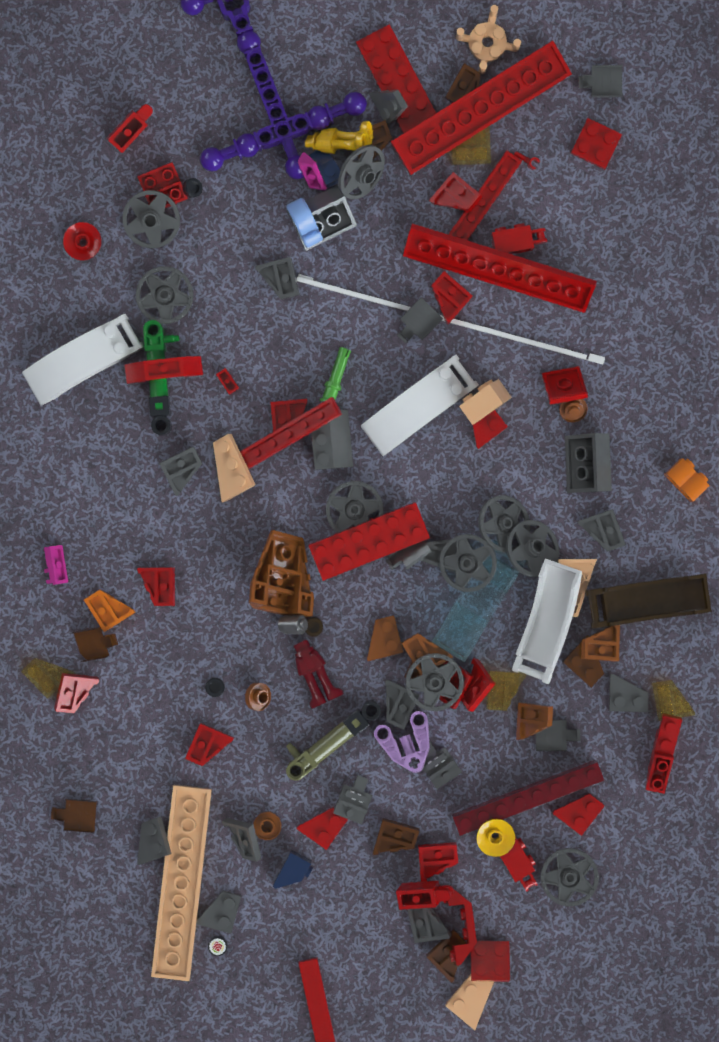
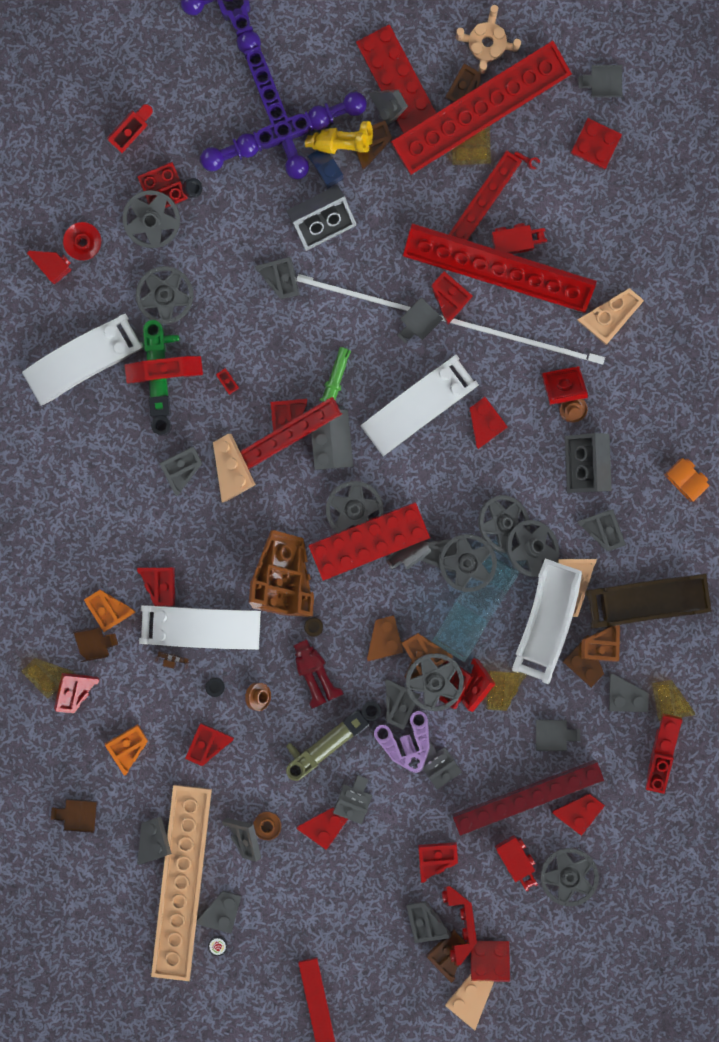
dark pink plate [44,545,68,585] -> none
dark blue slope [273,850,313,889] -> none
flat silver brick [278,615,308,634] -> none
light blue animal [286,198,323,248] -> none
dark pink slope [298,152,327,190] -> none
dark grey wheel [338,145,385,199] -> none
reddish brown wing [373,818,420,855] -> none
red brick [396,880,454,910] -> none
red wing [429,172,482,212] -> none
light nougat brick [459,379,512,425] -> none
yellow dish [476,819,515,857] -> none
dark orange wing [516,702,553,740] -> none
none -> red slope [27,251,72,285]
none -> orange wing [105,724,148,776]
none -> white windscreen [139,605,261,649]
none -> reddish brown piece [154,651,189,670]
none -> light nougat wing [577,288,644,345]

